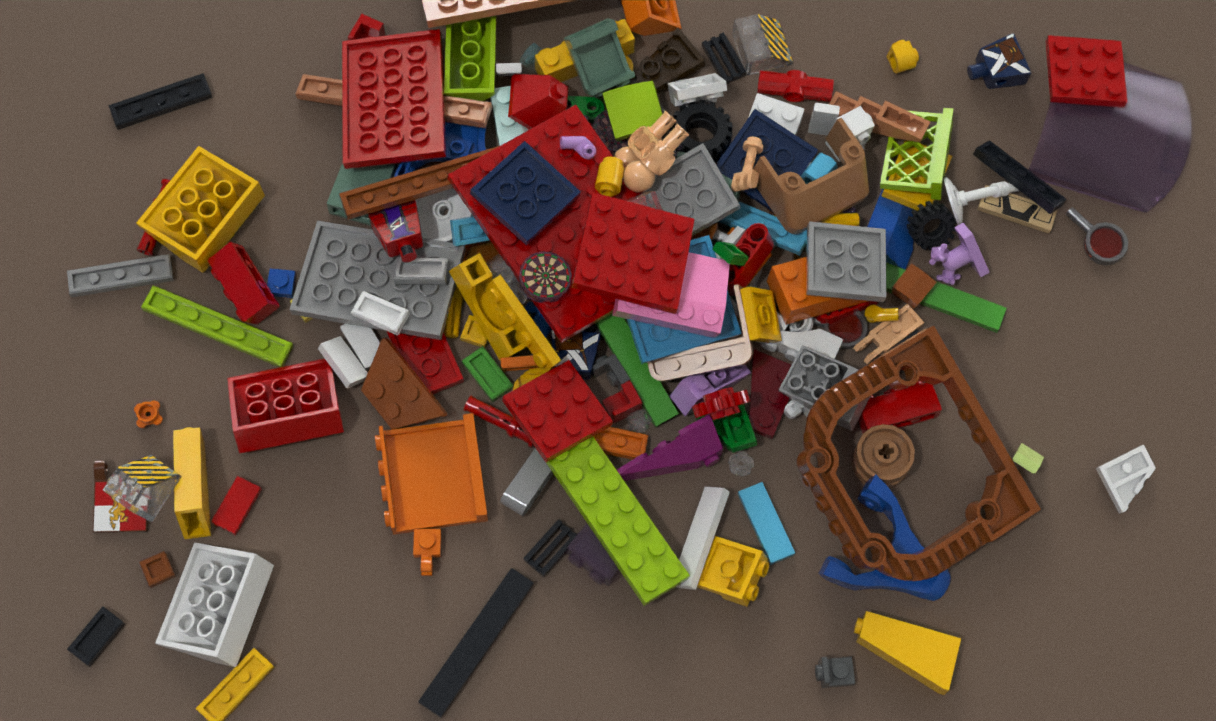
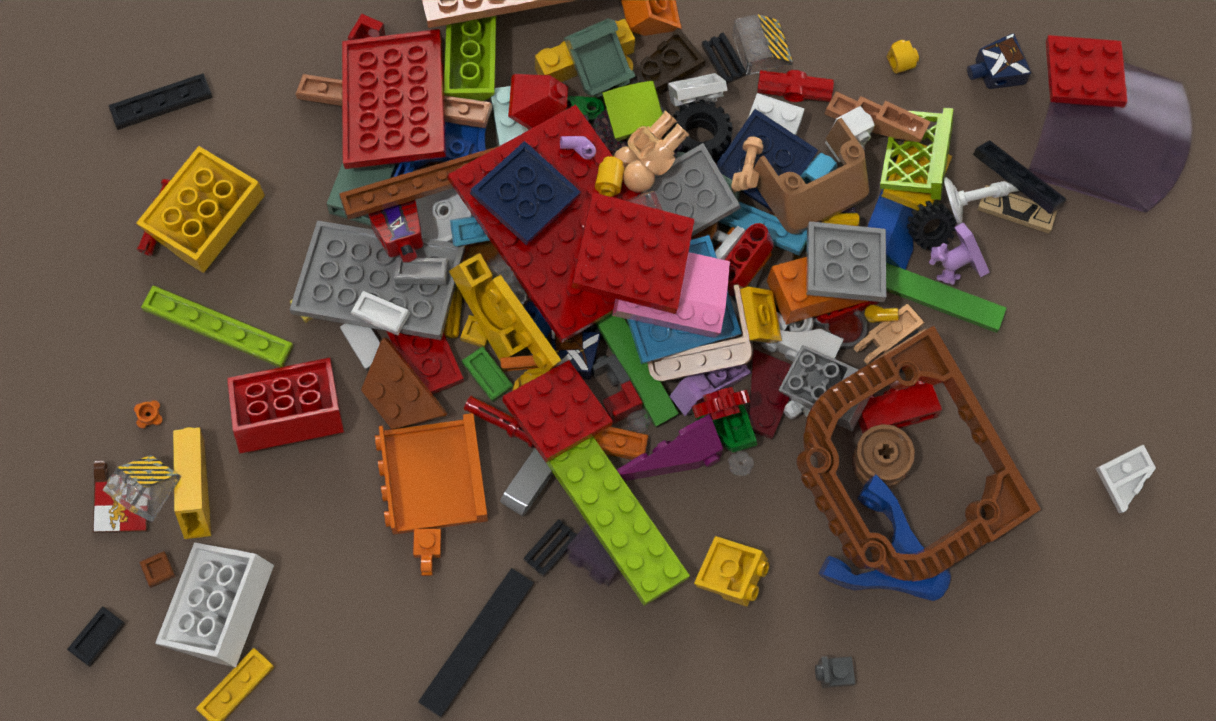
light grey tile [67,254,174,298] -> none
red brick [207,242,280,325] -> none
red tile [211,476,262,536] -> none
blue plate [267,268,296,298] -> none
white tile [318,336,368,388] -> none
white tile [496,63,522,76] -> none
clear light blue tile [519,43,542,68] -> none
tile [519,251,572,303] -> none
white tile [676,487,730,590] -> none
green tile [712,242,749,266] -> none
medium azure tile [738,482,795,565] -> none
white tile [808,103,840,136] -> none
yellow slope [854,611,961,695] -> none
dark orange piece [892,264,937,309] -> none
yellowish green tile [1013,443,1044,474] -> none
piece [1066,207,1128,266] -> none

